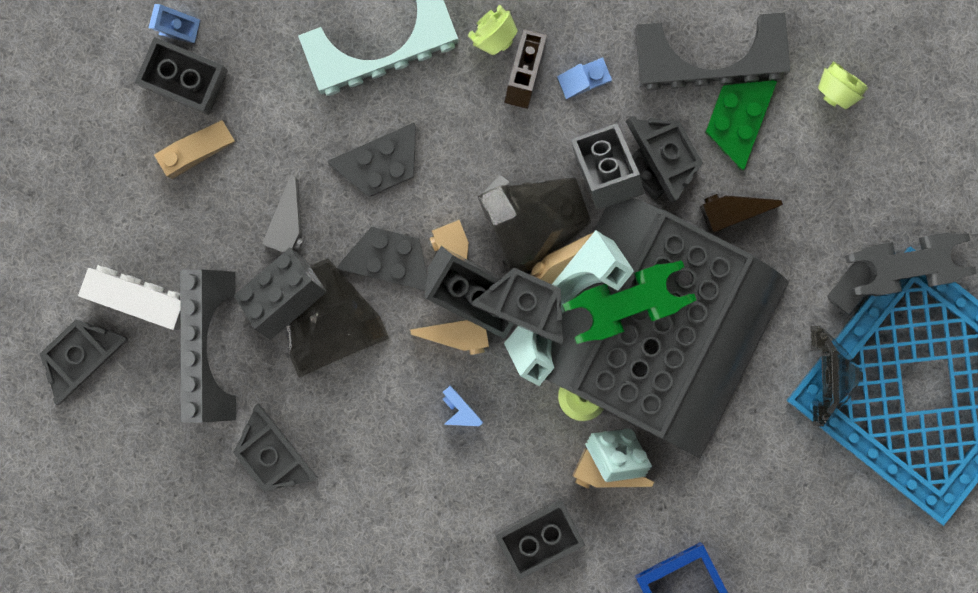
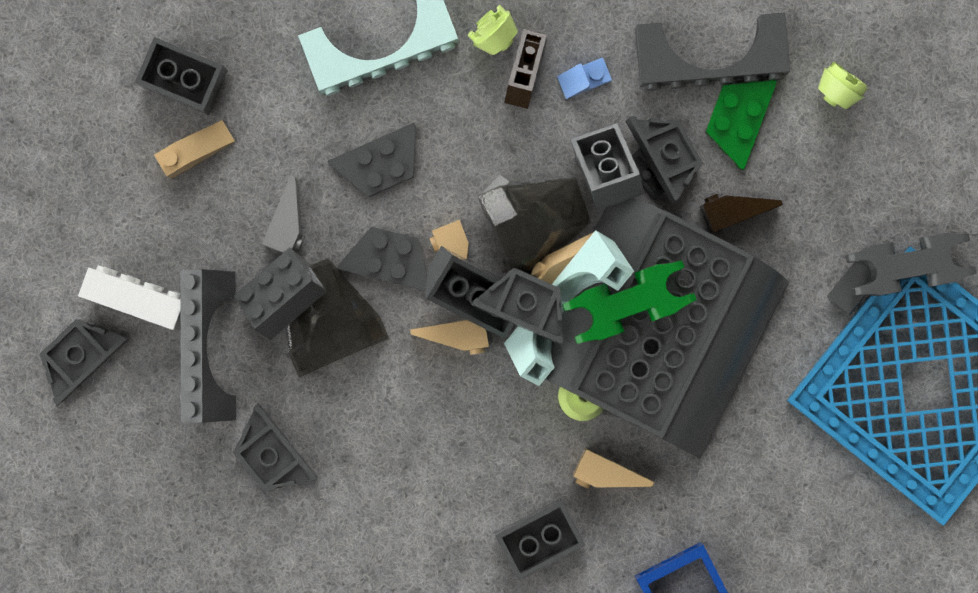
light blue slope [149,4,200,43] -> none
light blue slope [443,385,483,426] -> none
light aqua brick [585,429,652,482] -> none
clear smoke wedge [810,326,863,427] -> none

